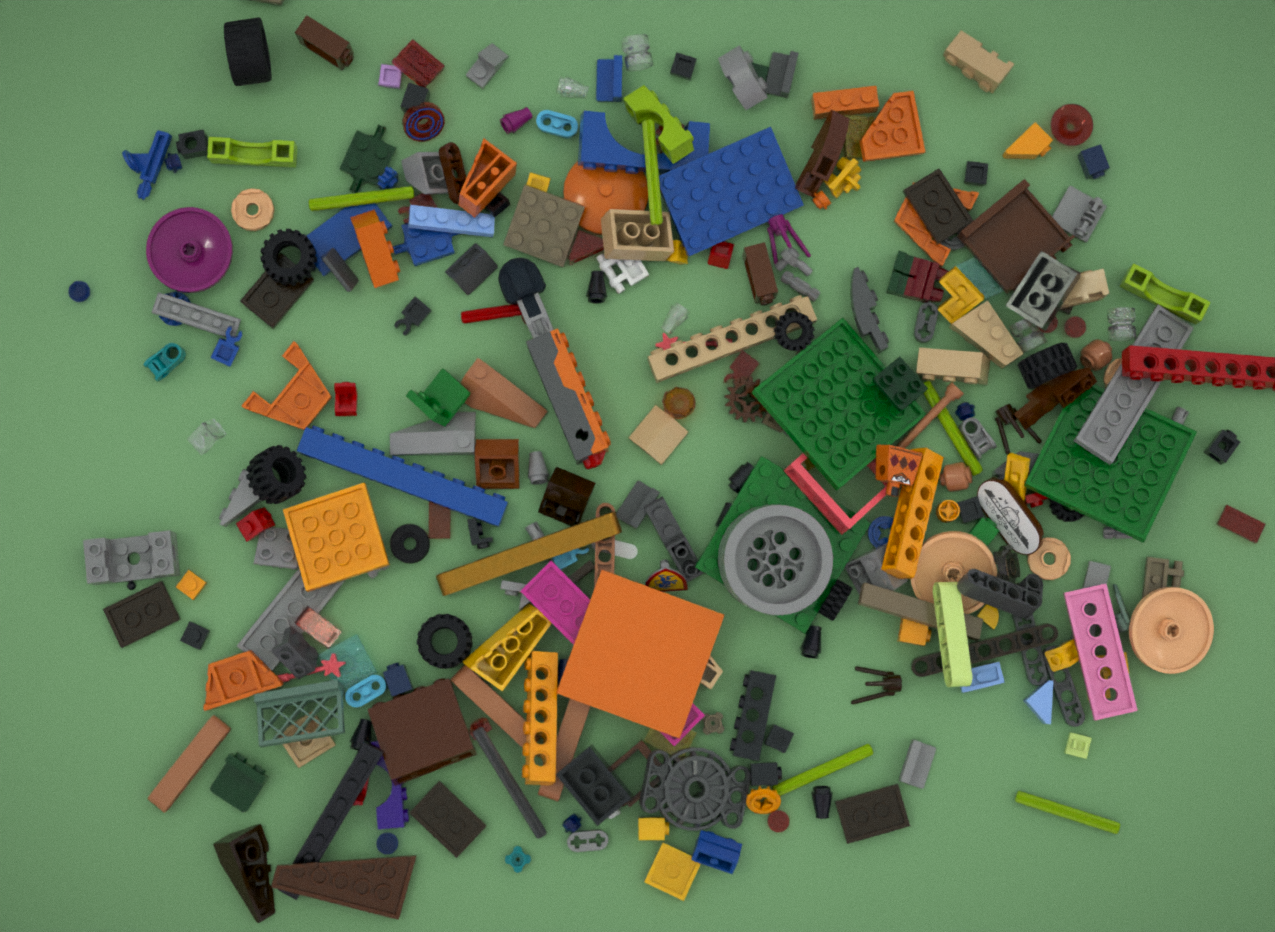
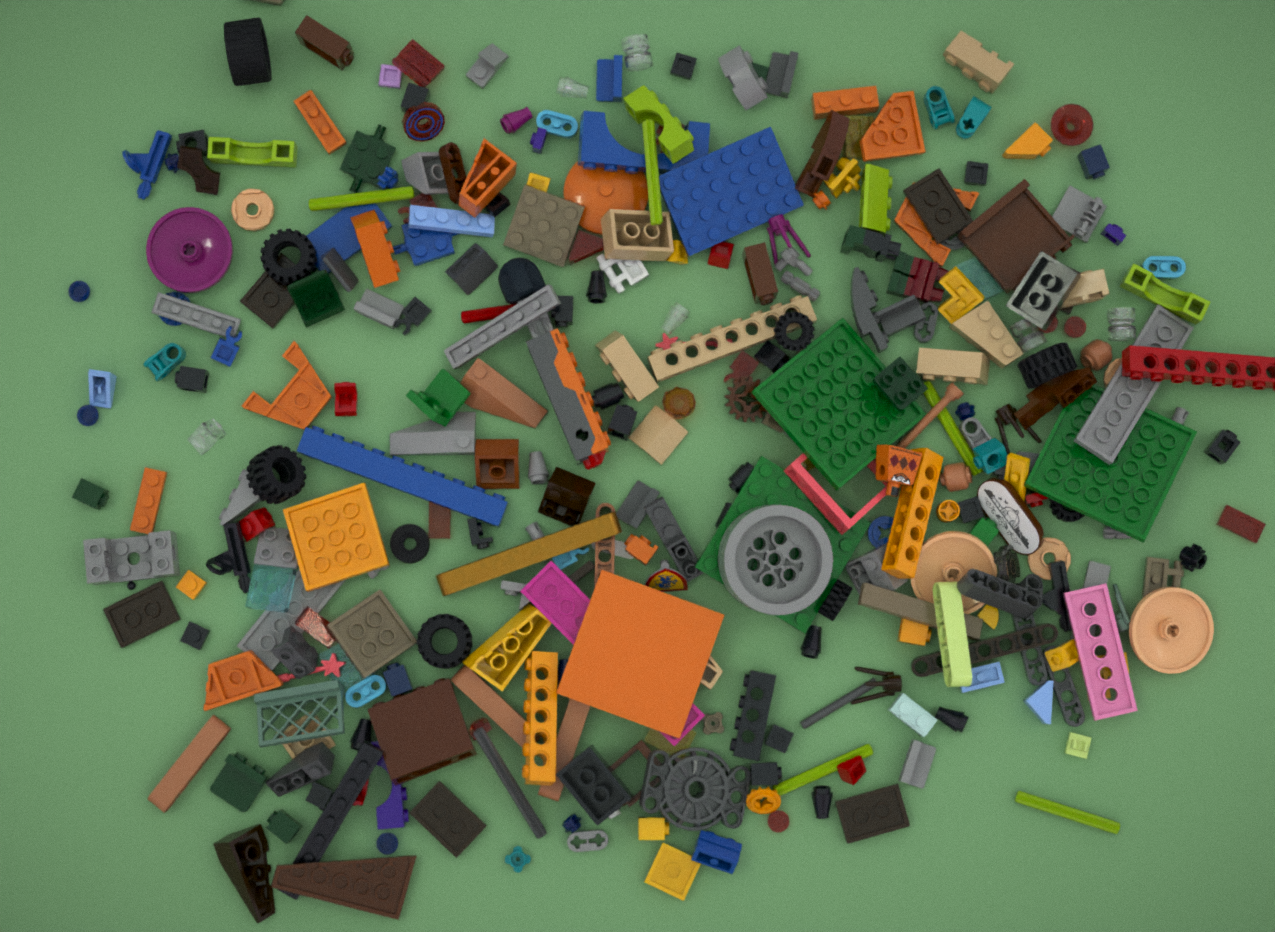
none -> dark green brick [72,478,109,510]
none -> clear blue plate [77,405,99,426]
none -> light blue slope [88,369,117,409]
none -> orange plate [130,467,167,534]
none -> black brick [175,366,209,393]
none -> dark brown tile [177,145,220,195]
none -> black piece [206,522,252,593]
none -> clear light blue plate [245,565,297,613]
none -> dark grey slope [266,742,335,797]
none -> dark green brick [266,810,302,844]
none -> dark green bracket [287,270,345,328]
none -> orange plate [293,90,347,155]
none -> black panel [306,781,335,811]
none -> dark tan plate [326,590,417,679]
none -> light grey panel [353,289,404,330]
none -> light grey plate [444,284,561,369]
none -> dark purple plate [530,127,547,154]
none -> black brick [551,295,574,328]
none -> black brick [592,382,624,410]
none -> tan wedge [595,330,659,402]
none -> black brick [607,404,637,441]
none -> orange brick [624,534,659,566]
none -> black bracket [754,341,790,373]
none -> dark grey bar [800,678,876,729]
none -> red slope [837,755,866,785]
none -> black hips [840,225,901,262]
none -> lime slope [859,164,892,236]
none -> dark grey panel [875,295,927,337]
none -> light aqua brick [888,693,937,737]
none -> teal piece [923,86,955,130]
none -> black cone [935,707,969,732]
none -> teal piece [956,96,992,139]
none -> teal brick [972,438,1007,474]
none -> black piece [1042,560,1072,632]
none -> dark purple plate [1100,223,1126,246]
none -> medium azure plate [1142,256,1186,279]
none -> black gear [1179,543,1207,572]

